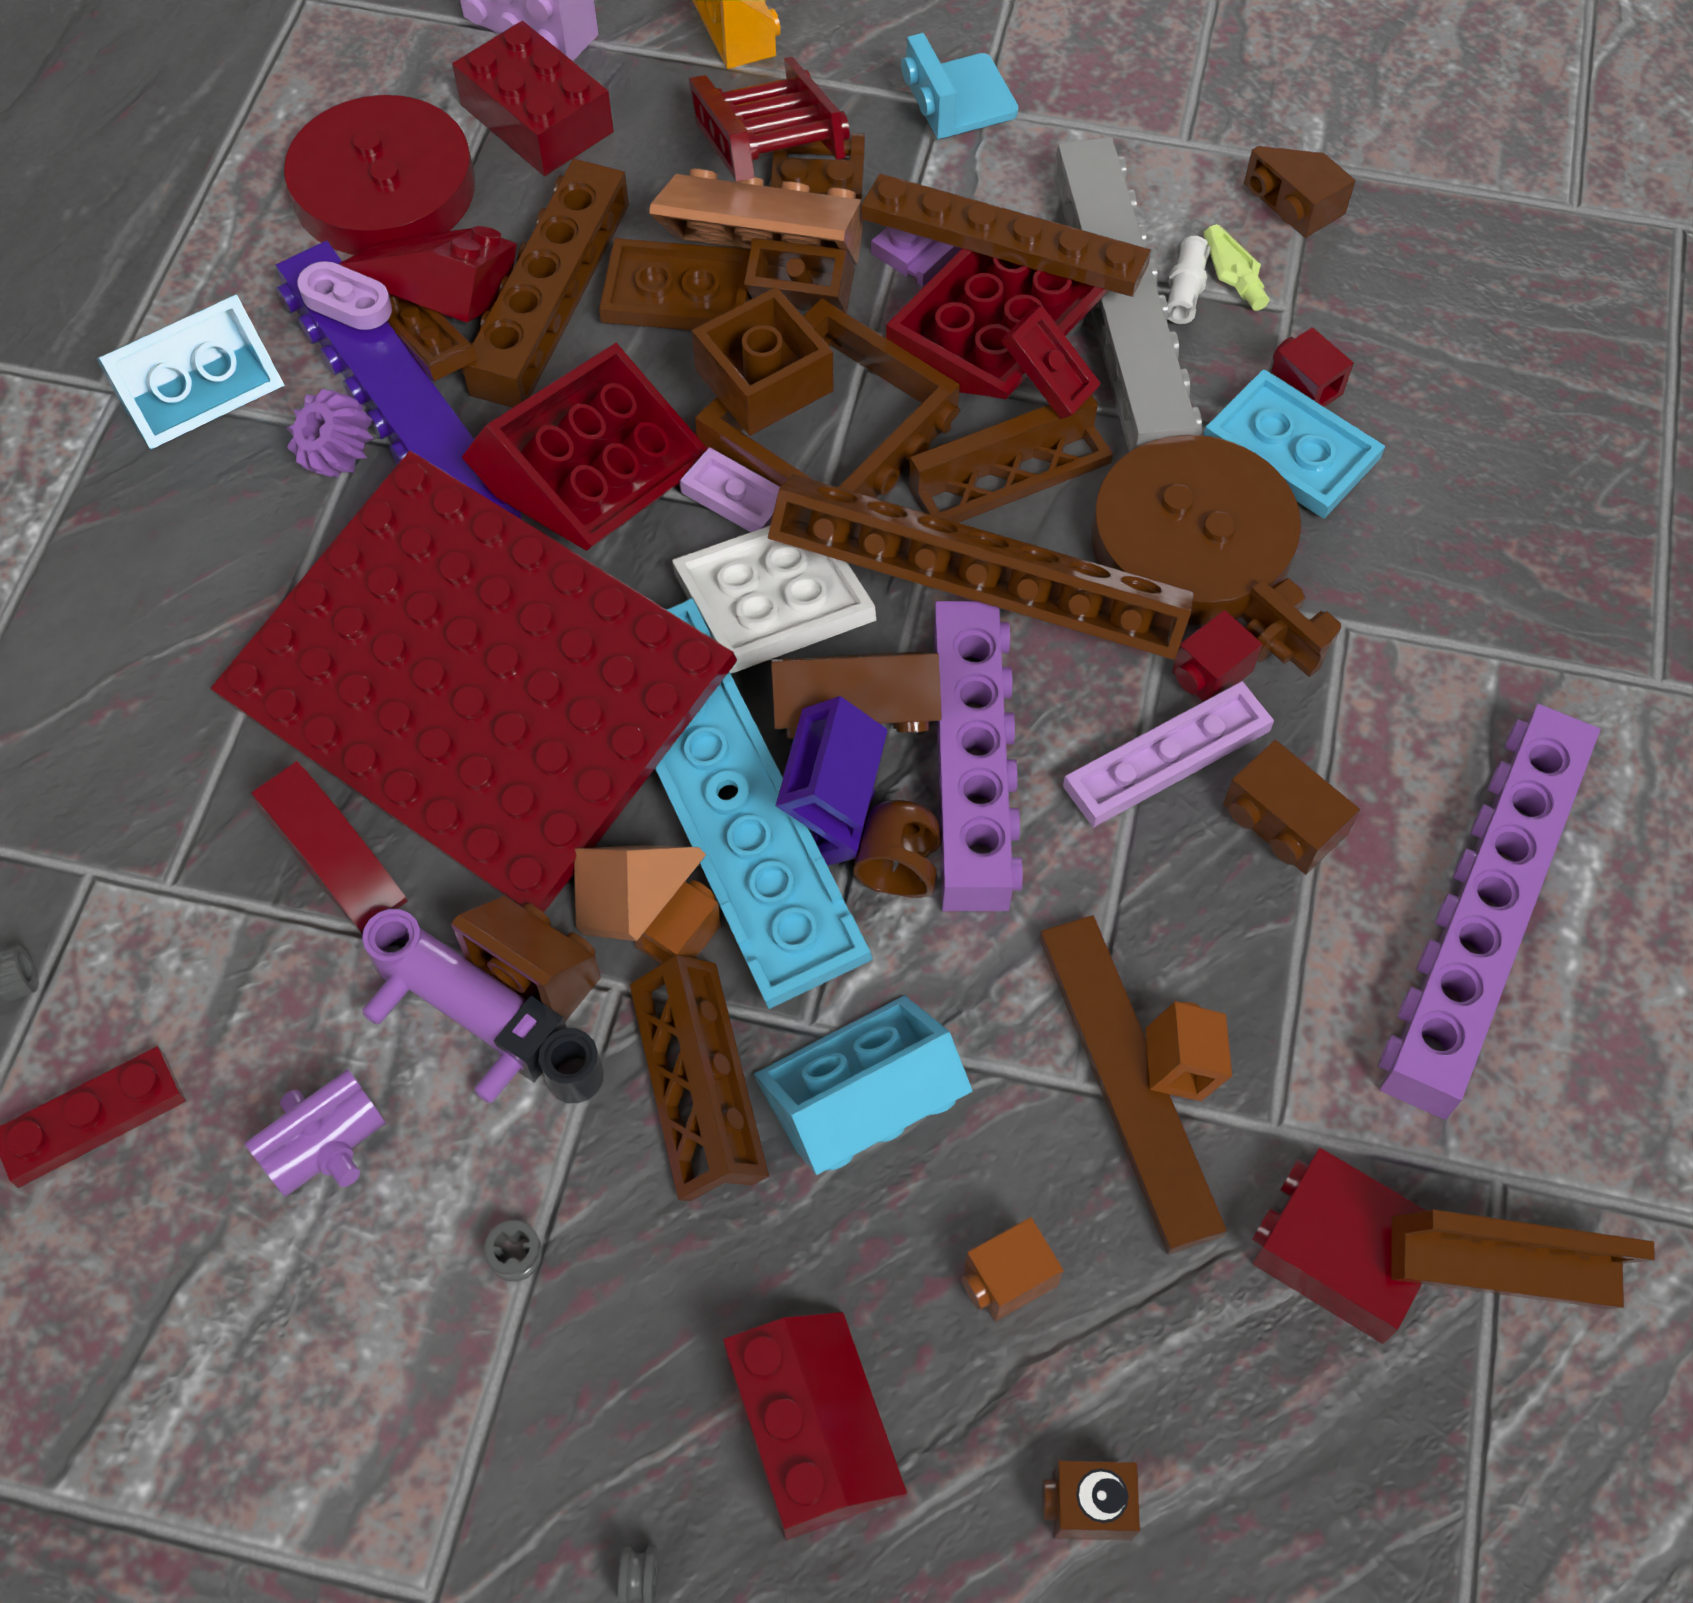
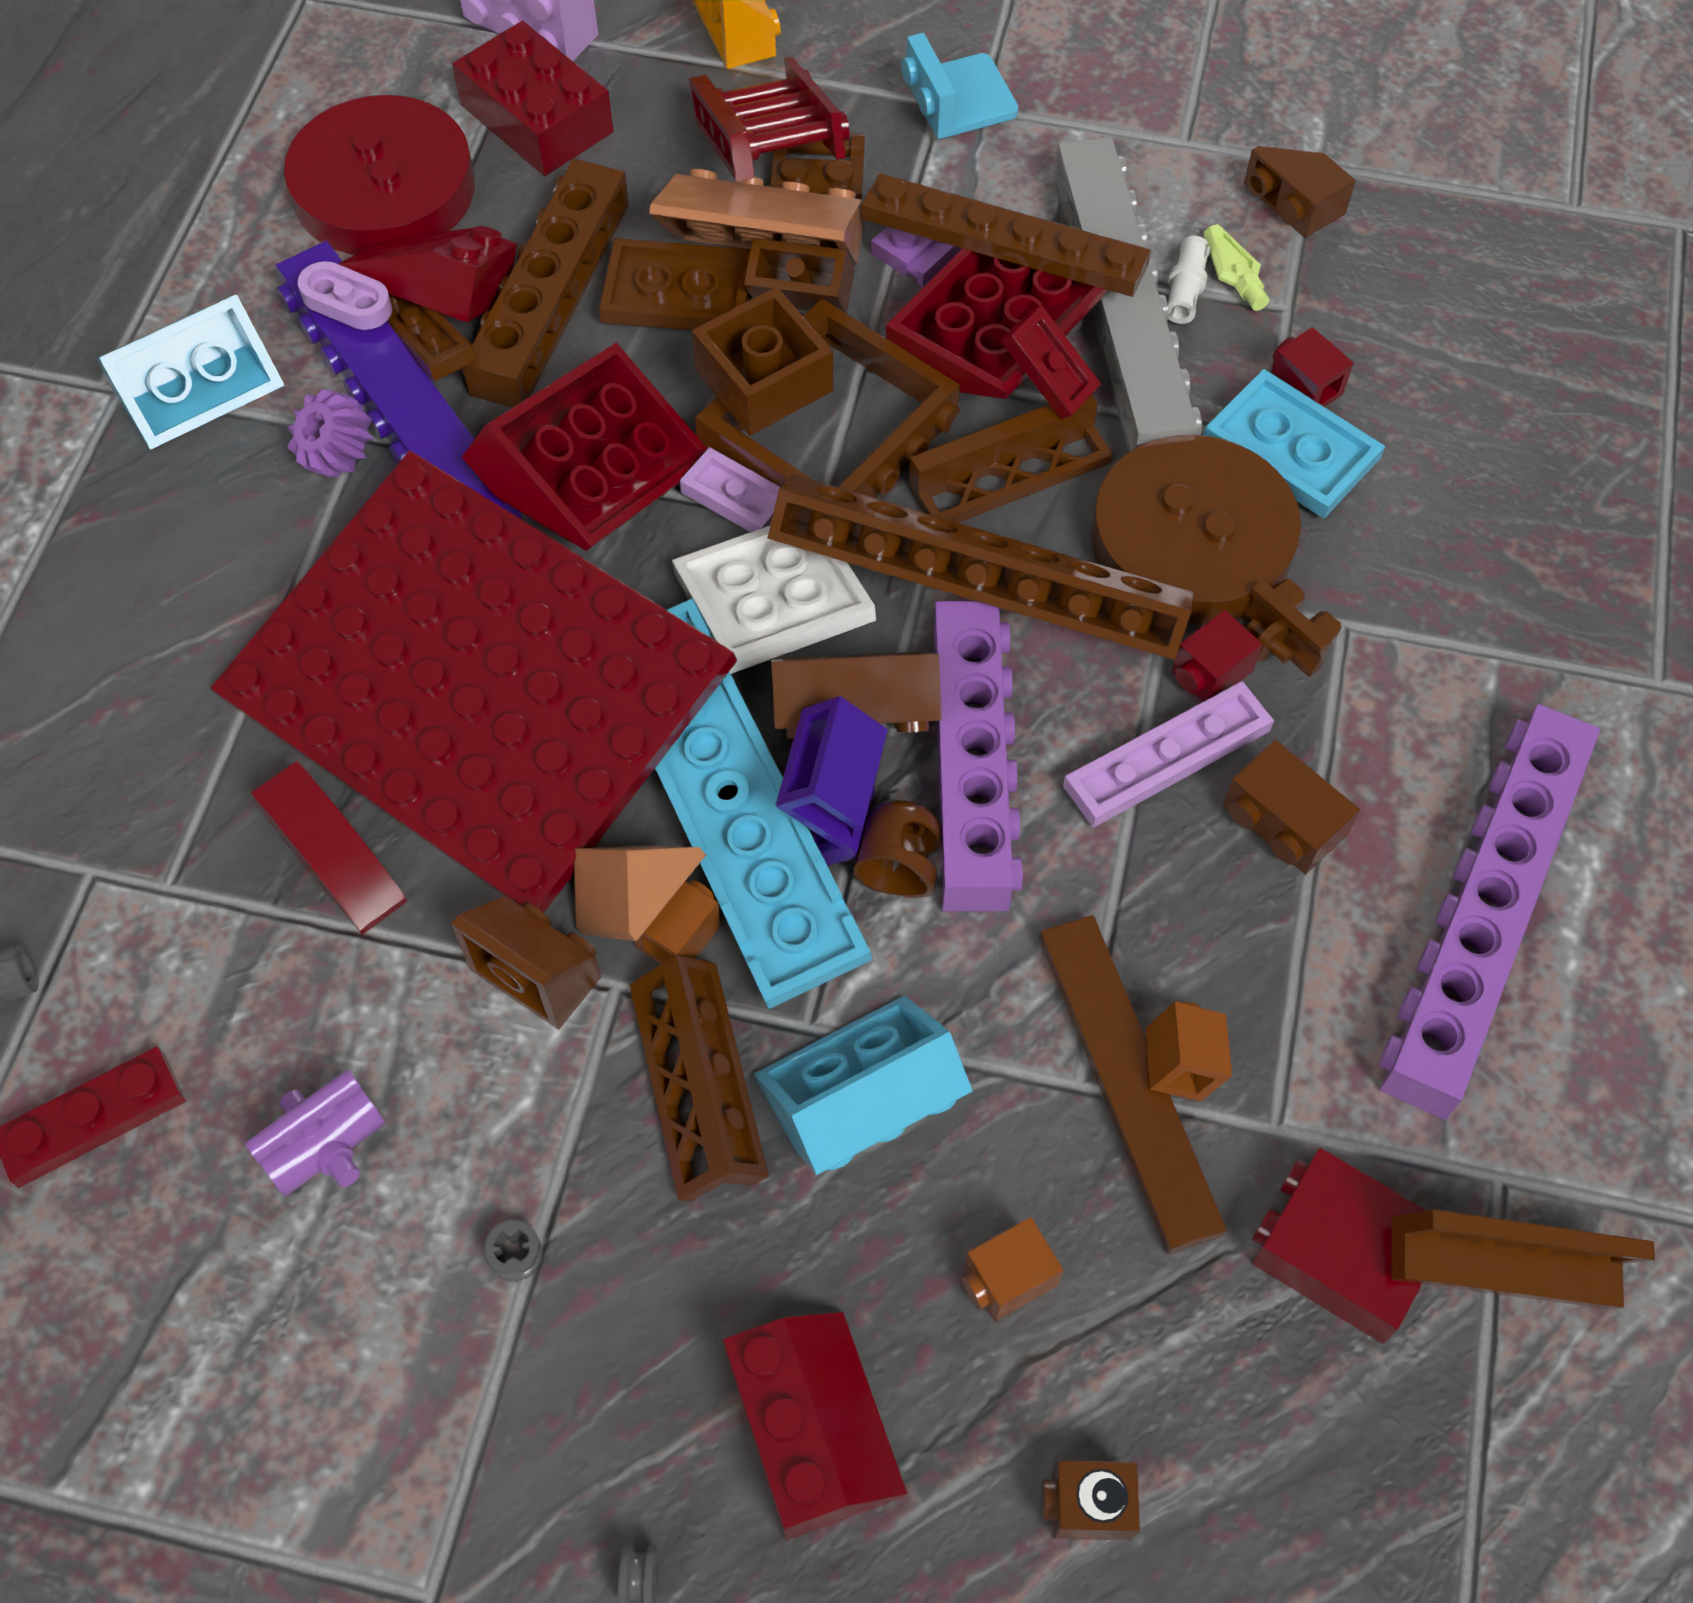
medium lavender piece [362,909,604,1103] -> none

